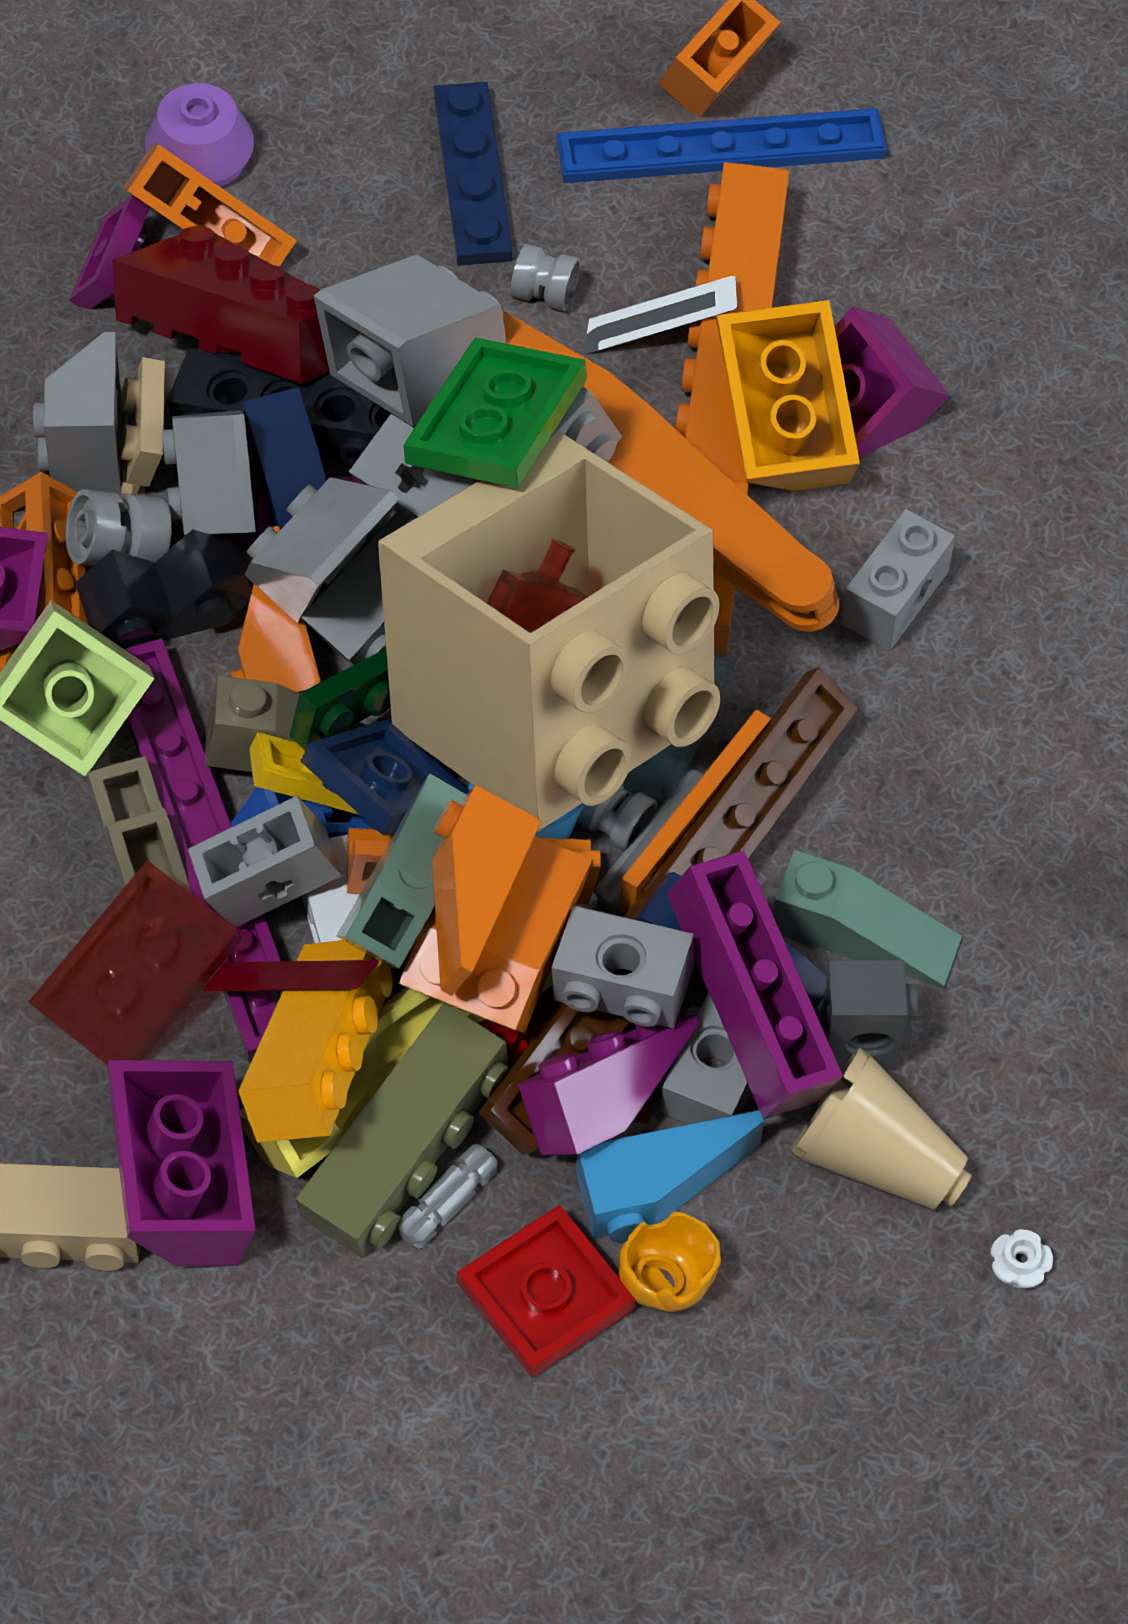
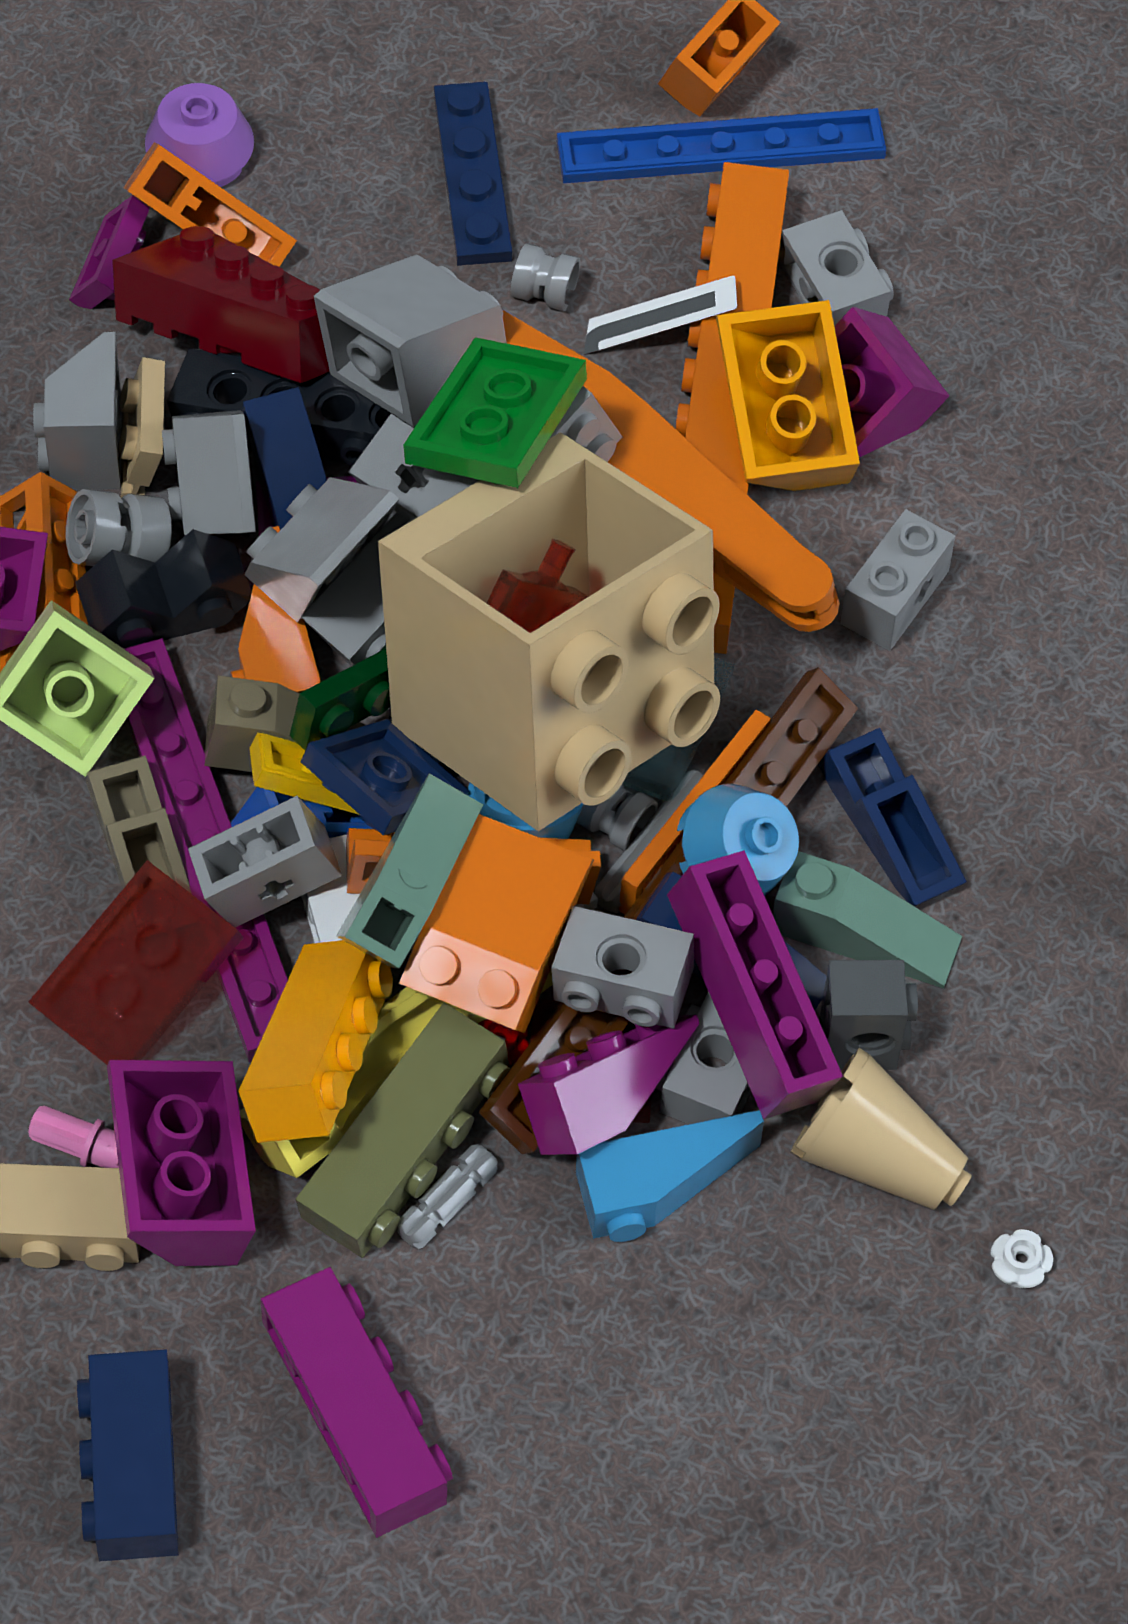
dark red sticker [203,960,379,991] -> none
orange slope [432,784,541,996] -> none
red plate [456,1204,636,1378] -> none
light orange hair [618,1211,721,1312] -> none
none -> bright pink axle [28,1106,119,1168]
none -> dark blue brick [77,1349,179,1562]
none -> magenta brick [260,1267,453,1538]
none -> dark azure cone [677,784,799,896]
none -> light grey brick [779,210,894,326]
none -> dark blue slope [818,728,967,907]

